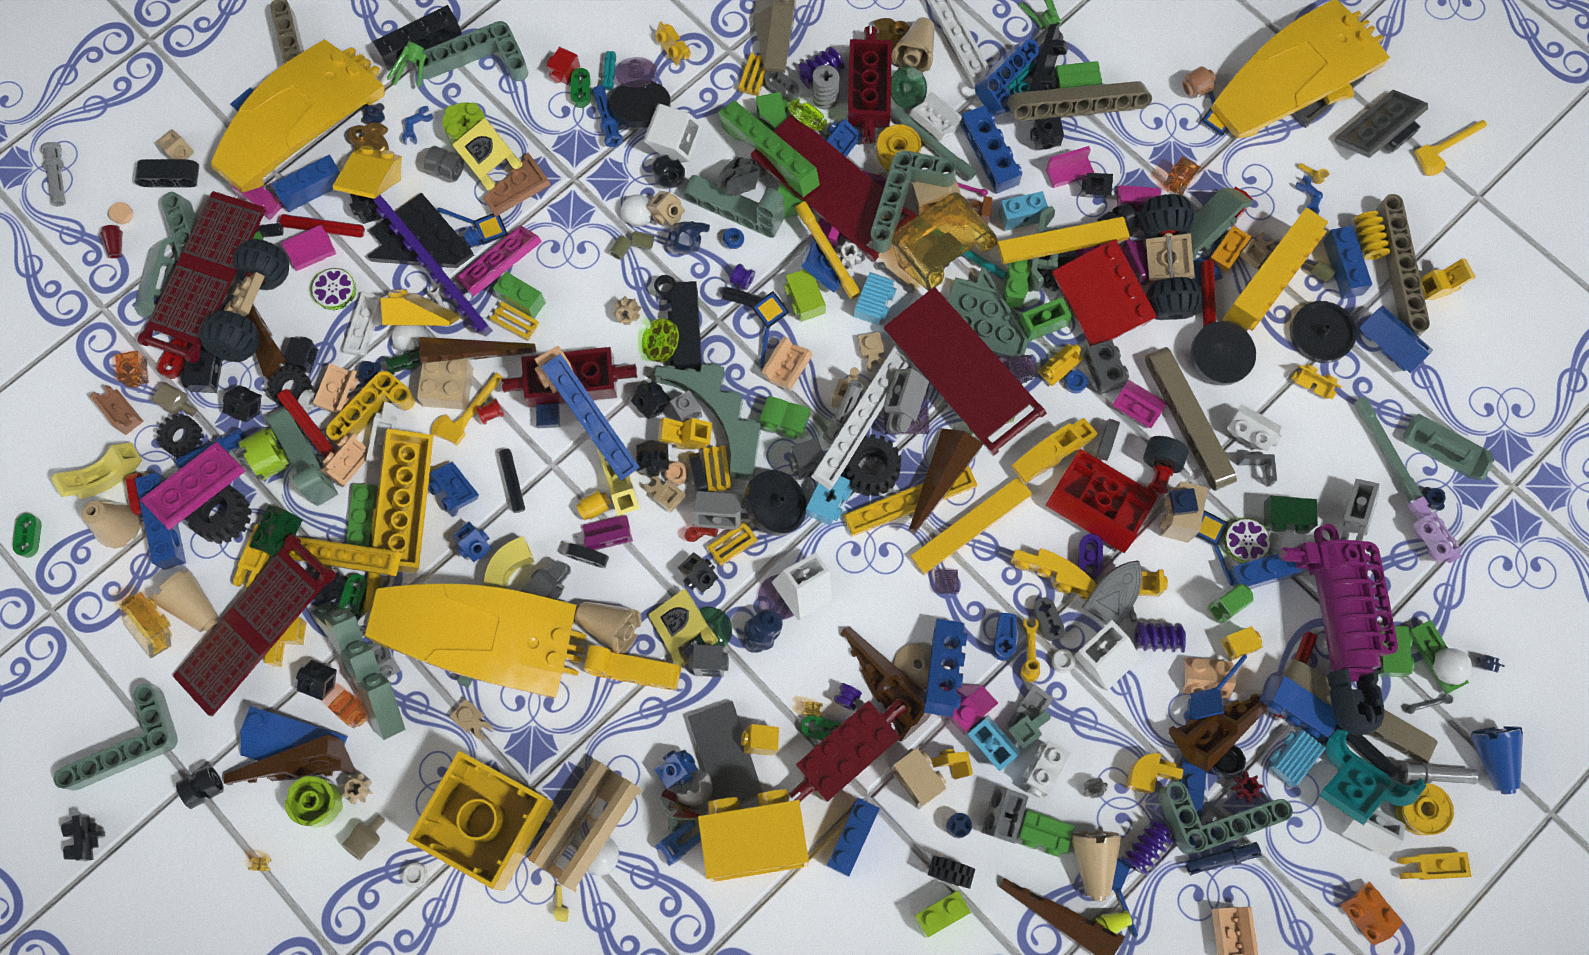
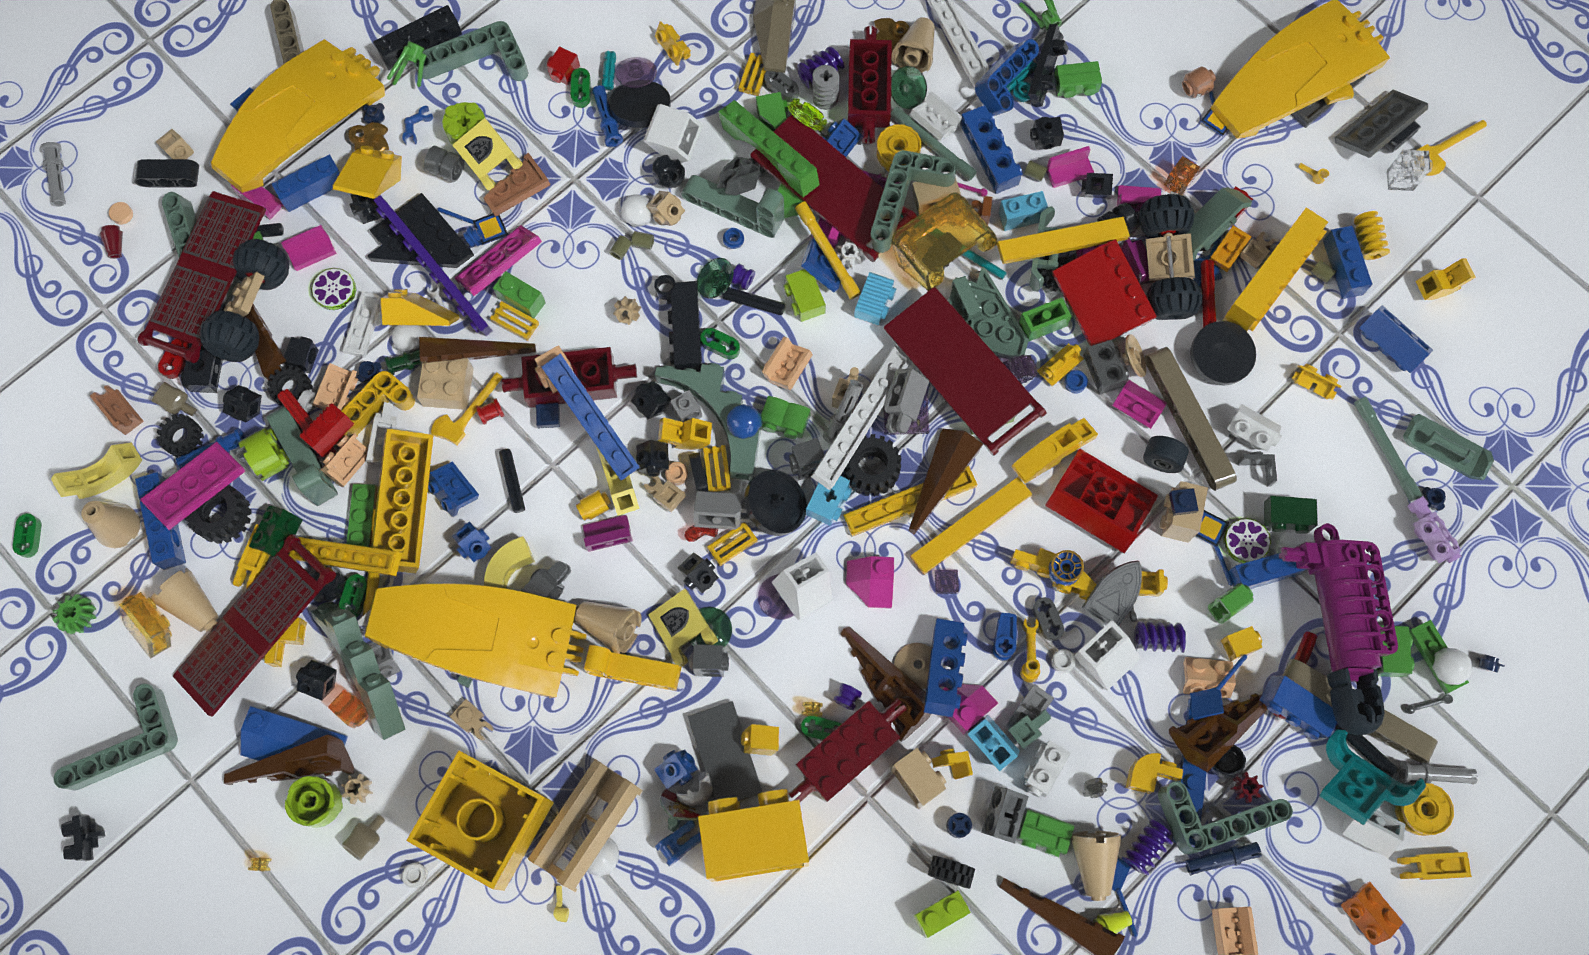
clear orange brick [115,351,149,388] -> none
red beam [126,472,142,516] -> none
sand green piece [135,236,178,318] -> none
black wheel [176,765,224,809] -> none
red axle [279,214,365,238] -> none
black beam [564,543,609,569] -> none
clear neon green tile [642,318,679,363] -> none
dark blue head [667,221,710,255] -> none
dark blue head [744,609,783,653] -> none
piece [751,291,790,368] -> none
blue brick [826,798,880,878] -> none
tan plate [858,332,884,372] -> none
dark grey hinge [877,262,915,293] -> none
bright green brick [1003,259,1031,309] -> none
dark tan beam [1007,81,1152,121] -> none
dark purple plate [1078,534,1103,580] -> none
dark grey beam [1096,418,1120,461] -> none
red bush [1147,465,1174,494] -> none
medium azure brick [1268,729,1326,787] -> none
black piece [1290,301,1357,363] -> none
blue arm [1295,175,1323,214] -> none
light grey hinge [1341,478,1380,541] -> none
dark tan beam [1376,194,1430,337] -> none
blue cone [1470,726,1523,795] -> none
none -> bright green gear [52,594,96,634]
none -> red brick [300,403,354,457]
none -> clear green dish [697,258,734,299]
none -> green beam [701,328,740,360]
none -> blue hair [726,404,762,439]
none -> dark pink slope [846,556,894,609]
none -> sand green piece [951,276,982,321]
none -> olive hinge [1024,160,1048,182]
none -> blue wheel [1048,550,1084,586]
none -> tan dish [1122,334,1146,377]
none -> clear brick [1387,150,1433,191]

